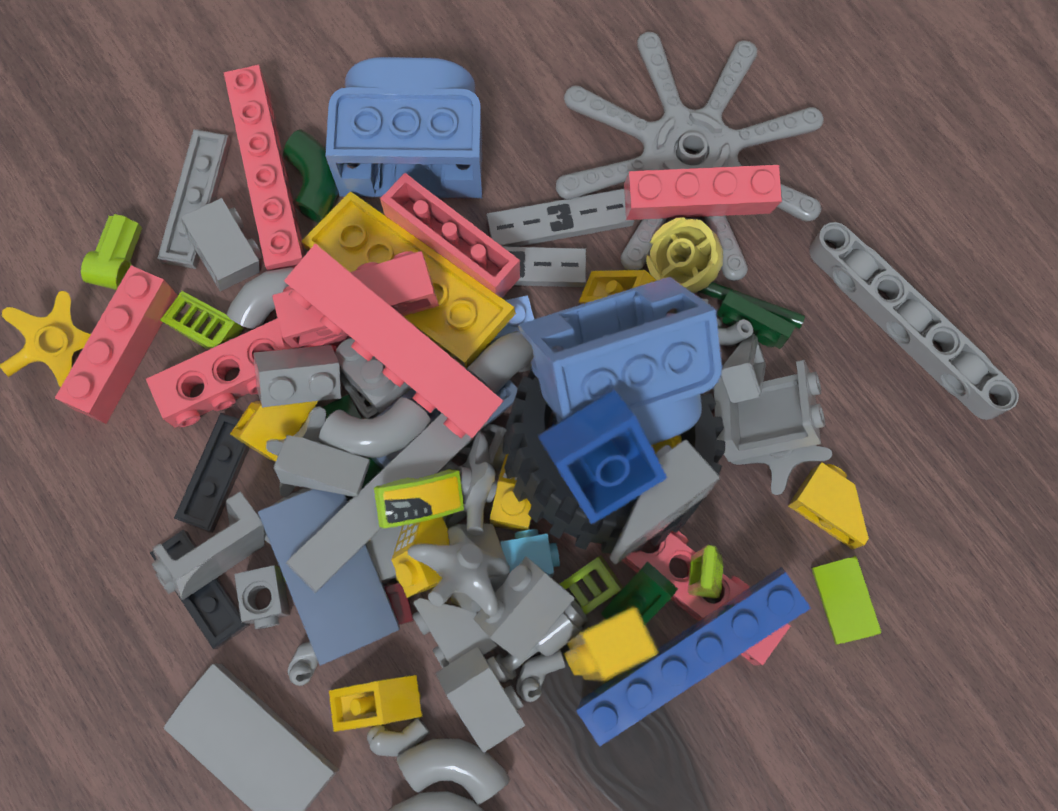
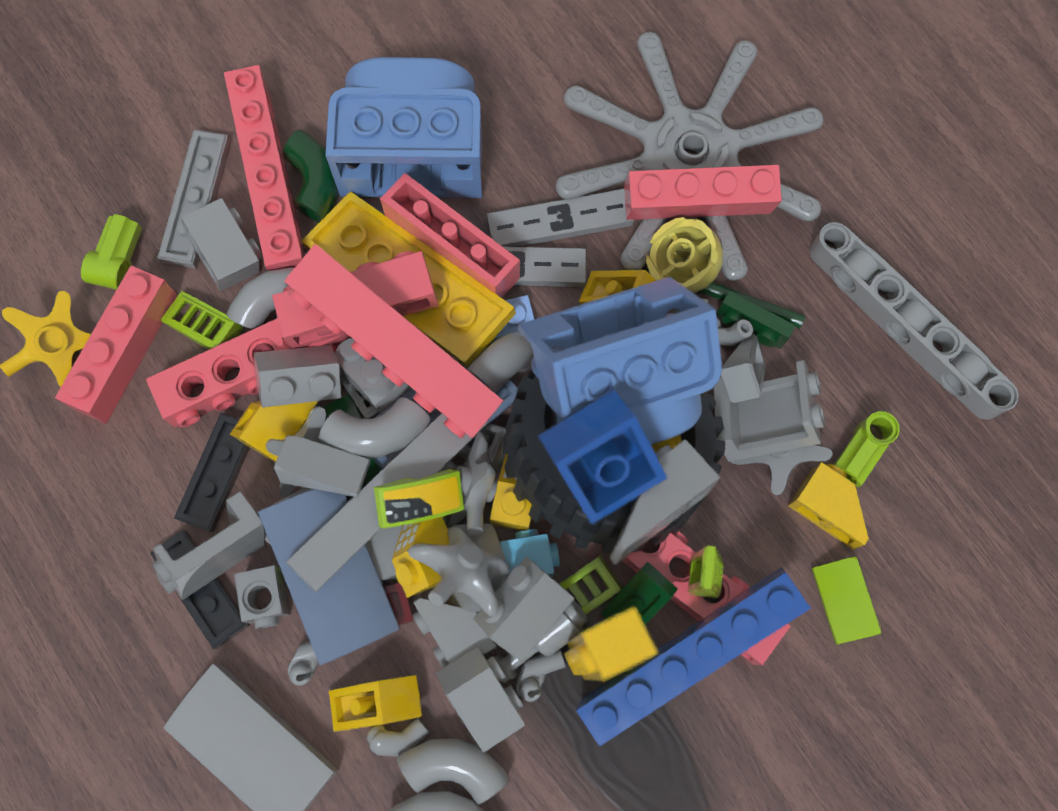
none -> lime piece [833,411,900,487]

